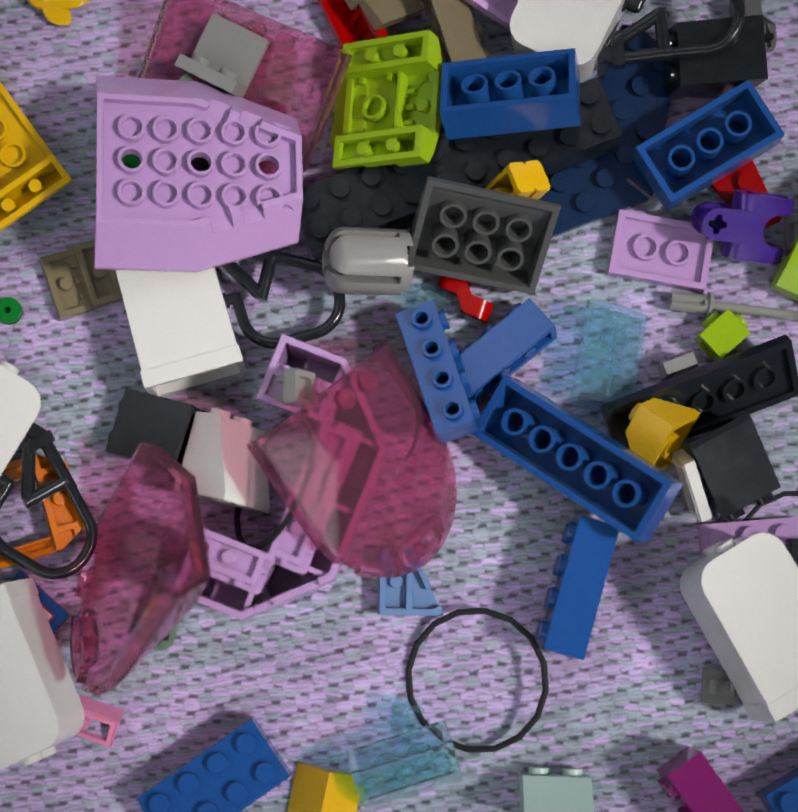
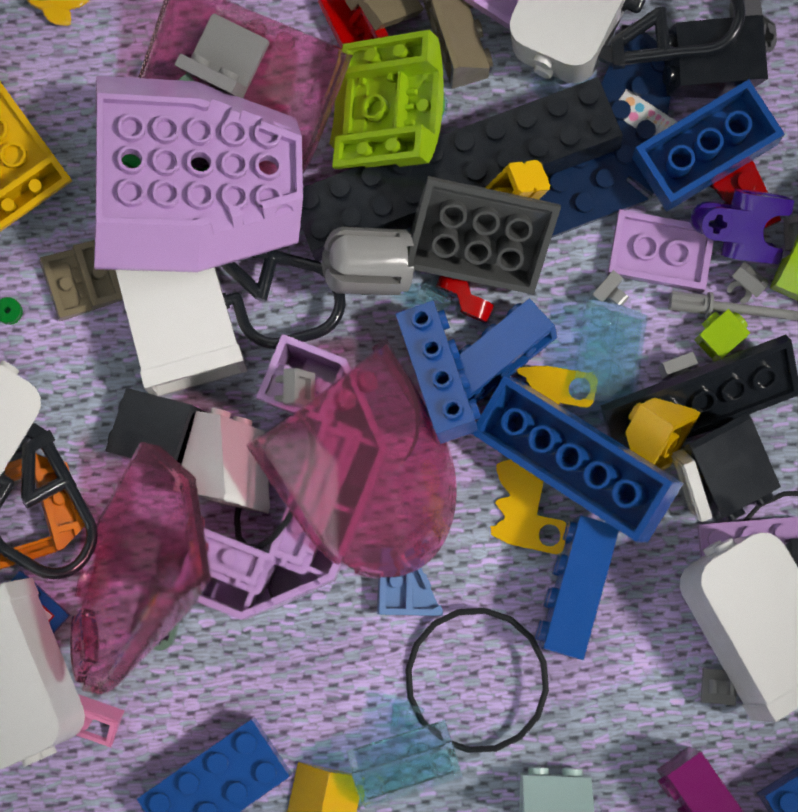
blue brick [440,48,581,140] -> none
none -> yellow piece [490,366,598,554]
none -> light grey tile [589,270,629,311]
none -> white sticker [619,89,677,136]
none -> light grey tile [727,261,769,304]

